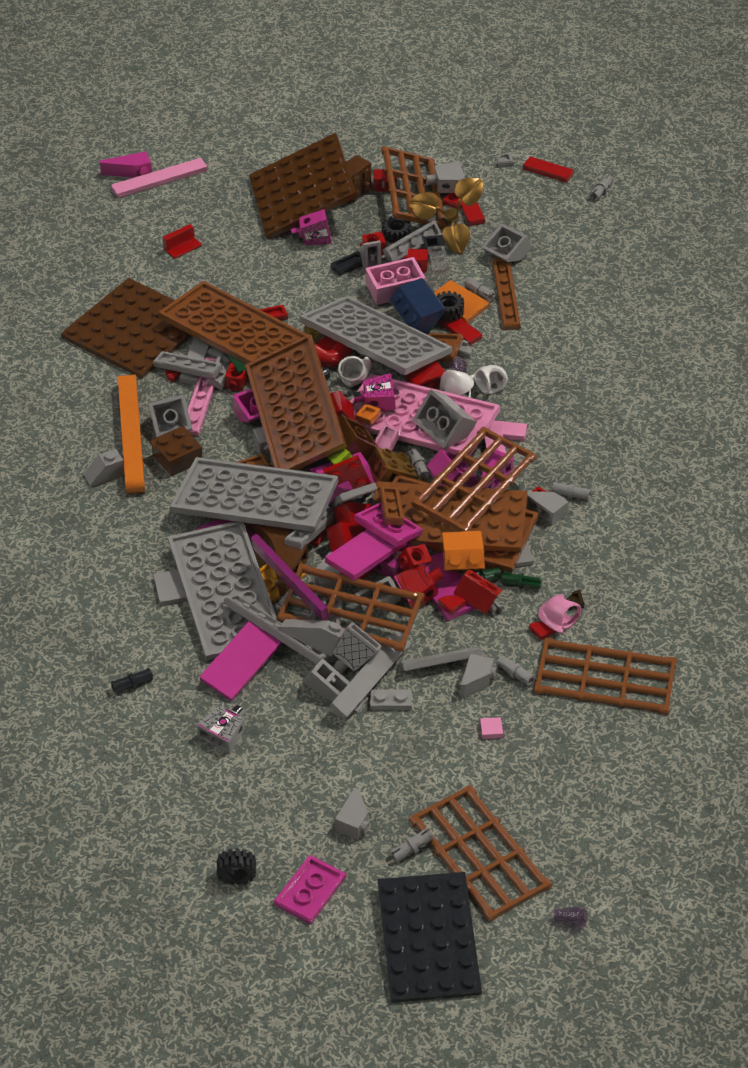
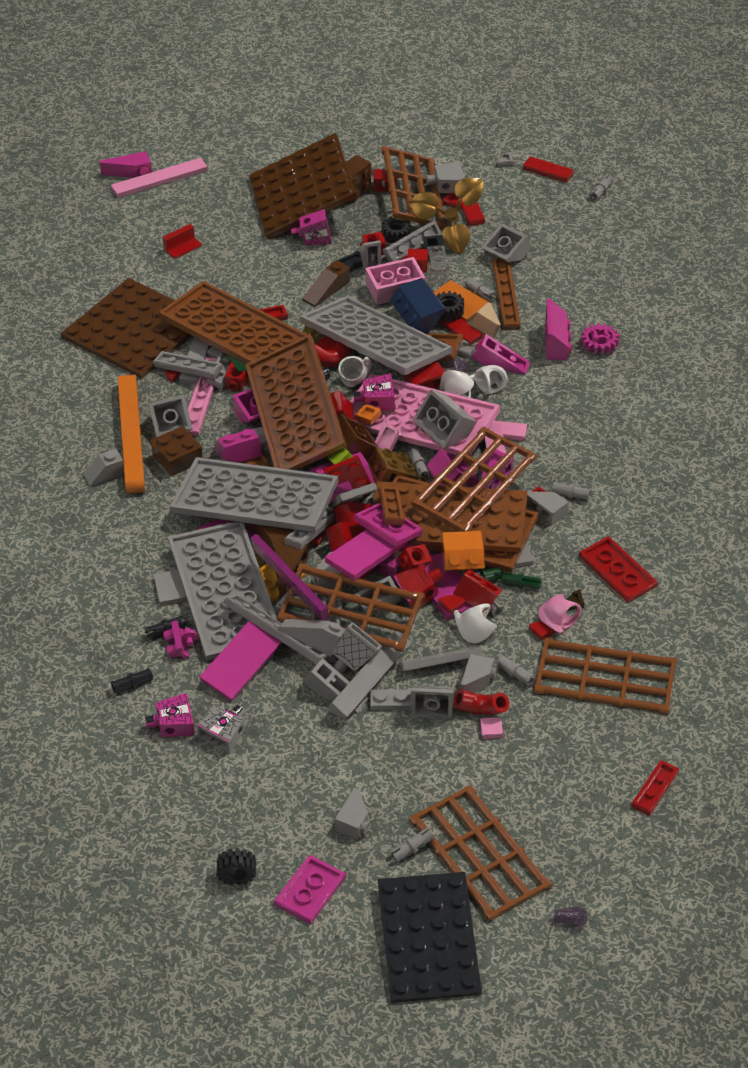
none -> black pin [145,615,186,640]
none -> dark pink torso [145,693,195,737]
none -> dark pink hips [164,620,198,660]
none -> dark pink slope [214,429,262,463]
none -> reddish brown slope [302,260,350,307]
none -> light grey slope [411,685,453,718]
none -> red cylinder [453,689,510,715]
none -> white piece [454,604,497,644]
none -> tan slope [471,303,501,338]
none -> dark pink slope [471,334,530,375]
none -> dark pink slope [545,299,572,360]
none -> red tile [578,536,658,603]
none -> dark pink gear [581,323,620,355]
none -> red tile [631,760,679,816]

